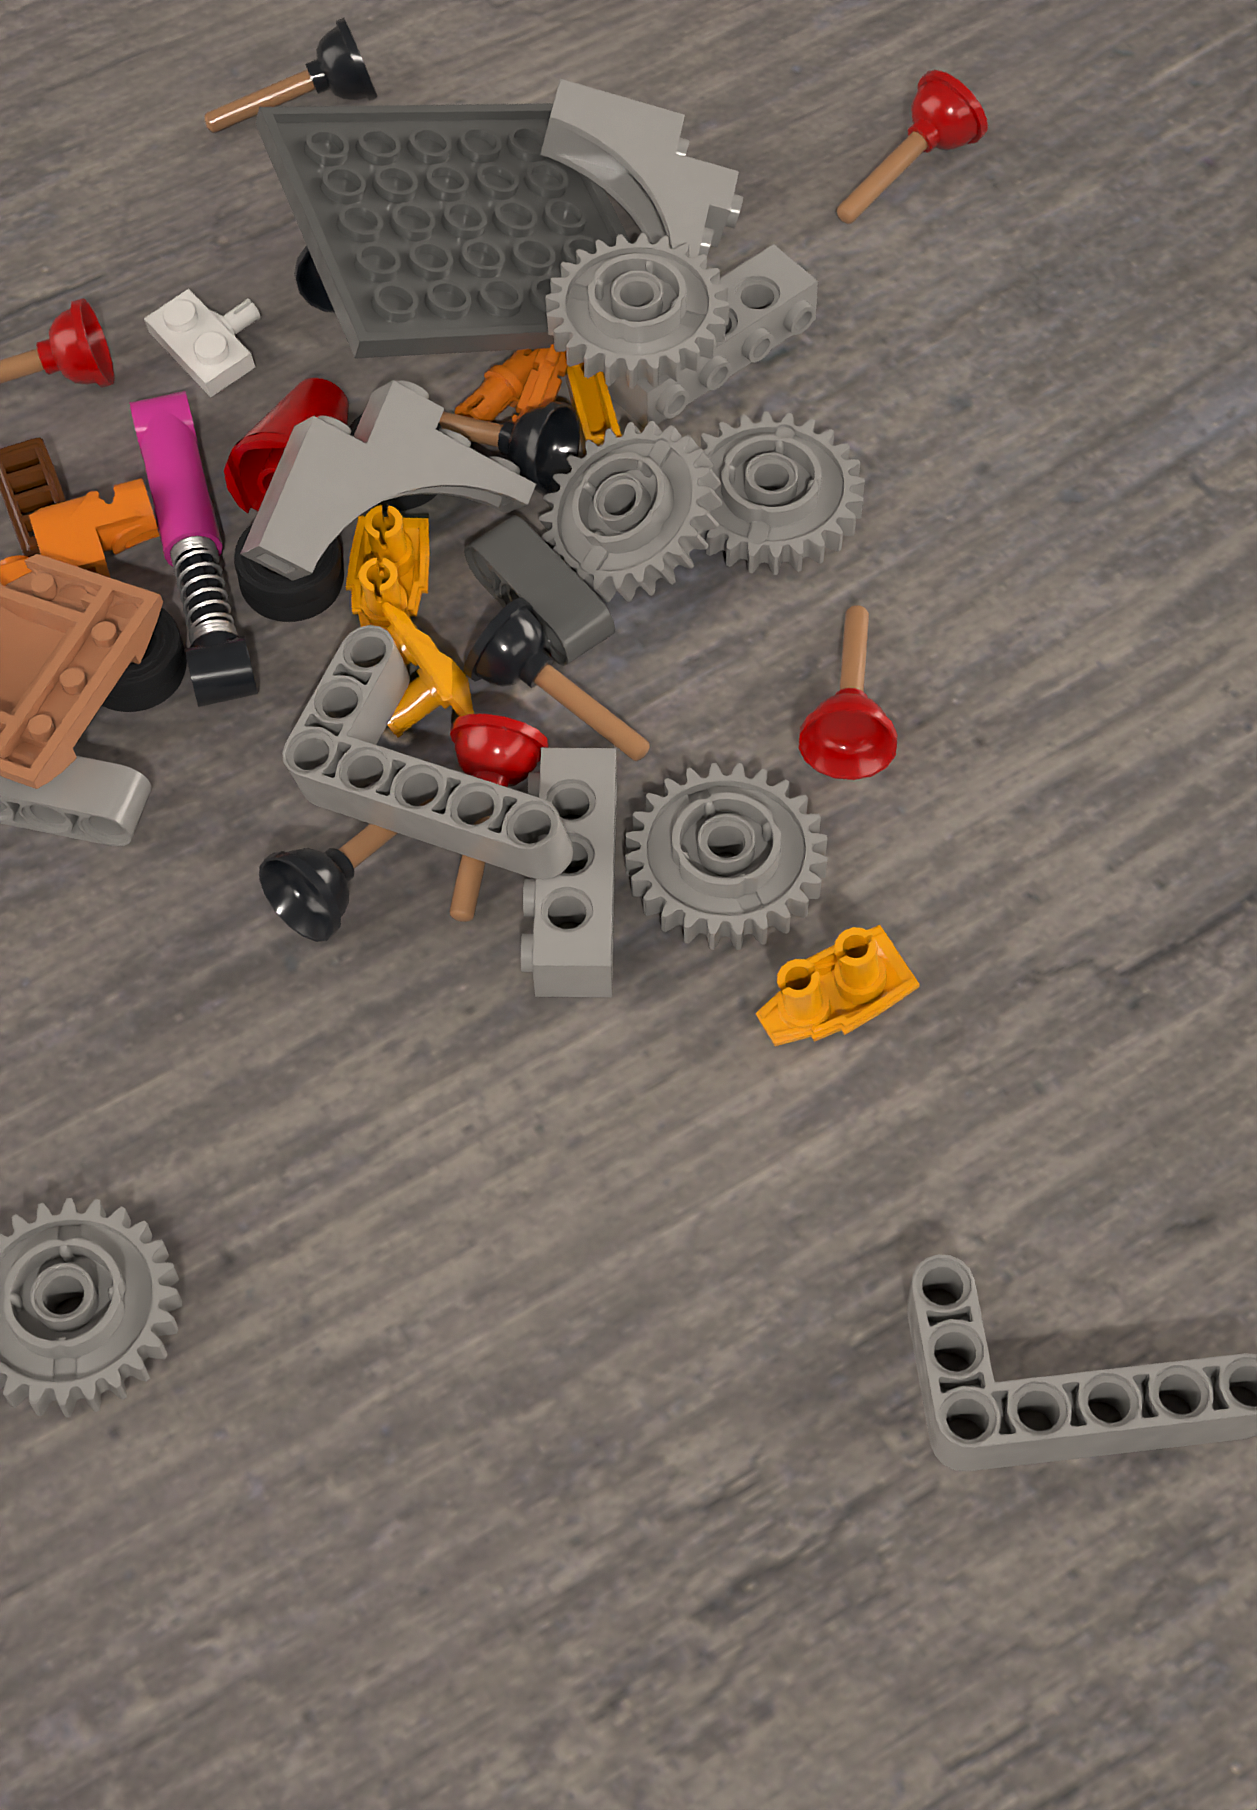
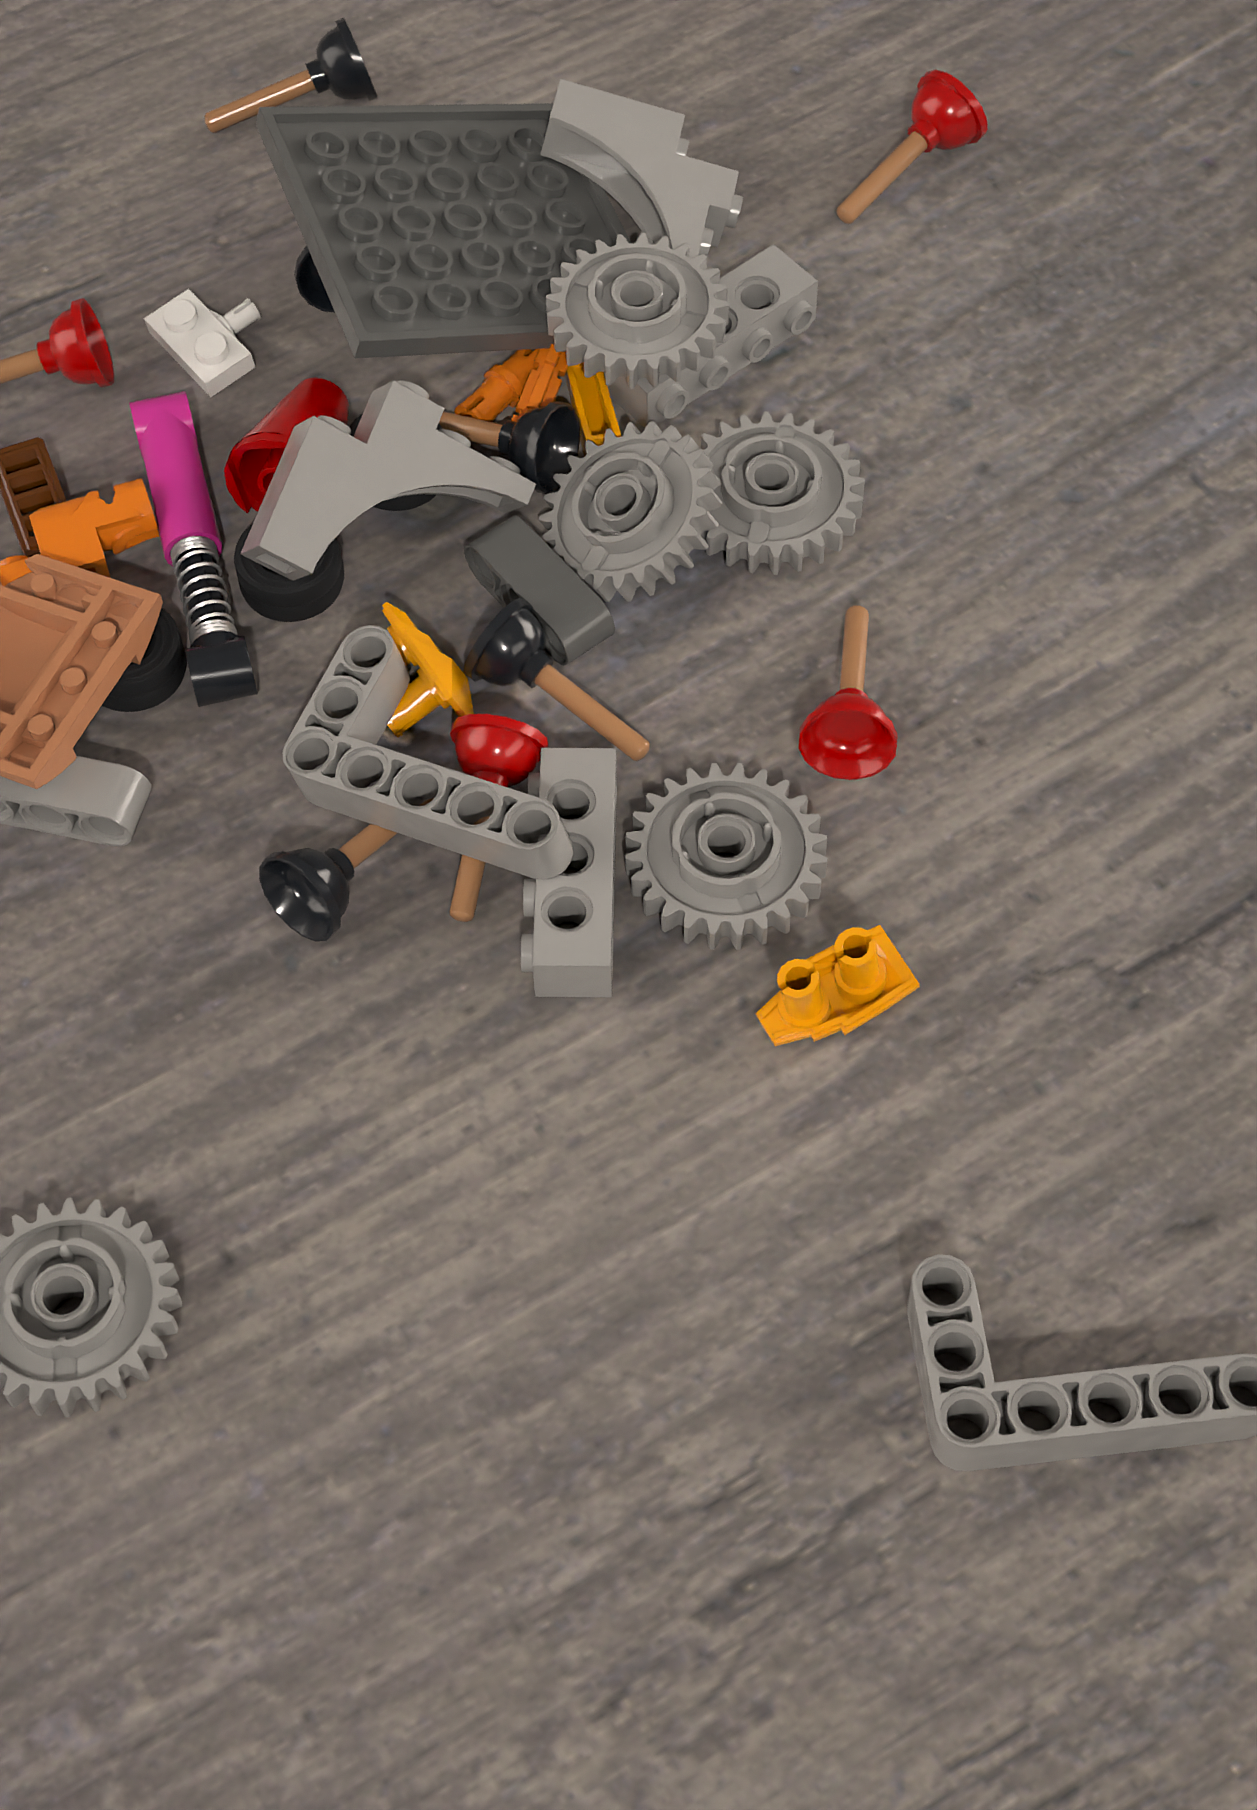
light orange connector [345,505,430,634] -> none

